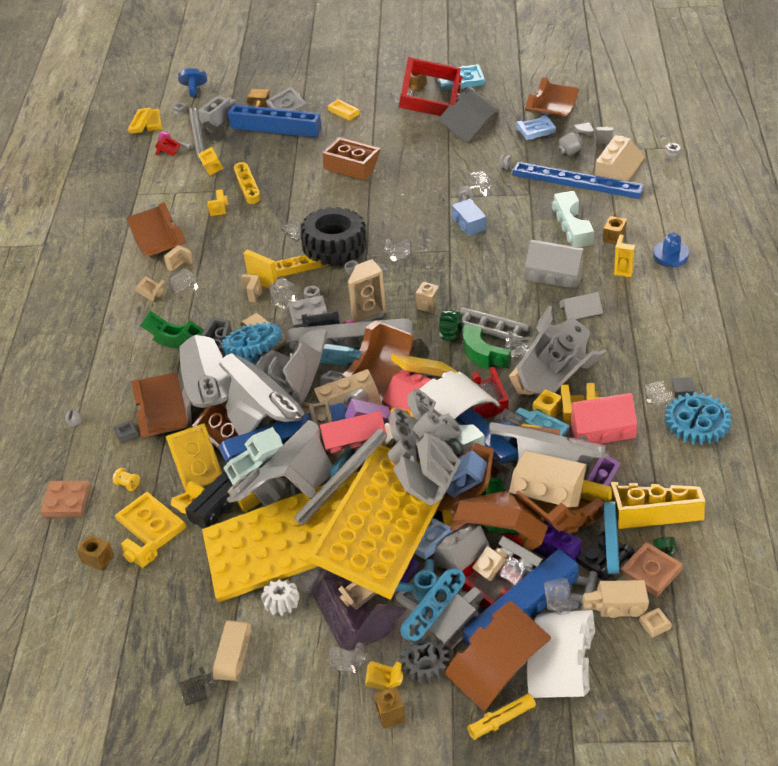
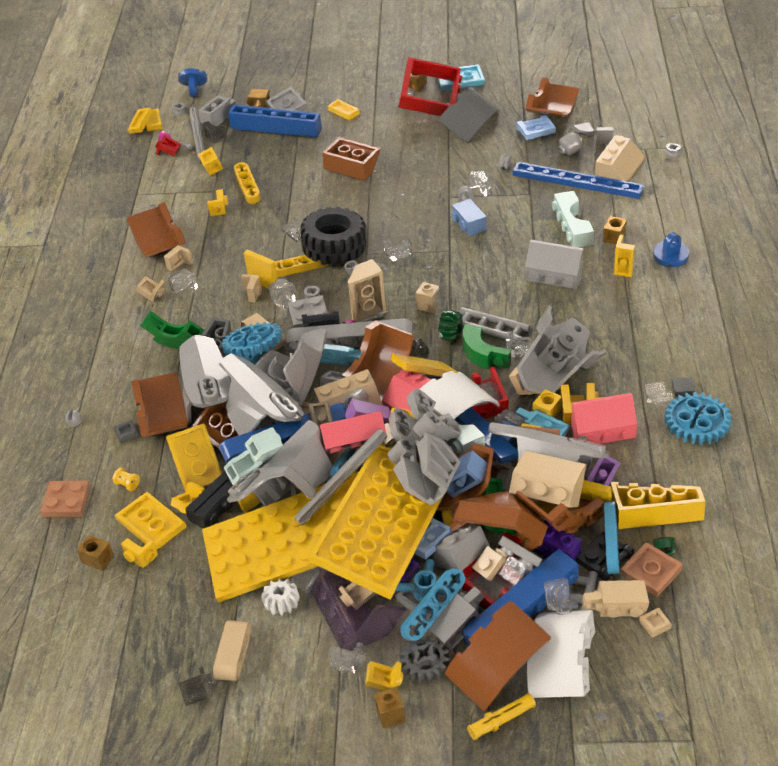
light grey panel [559,292,603,320] -> none

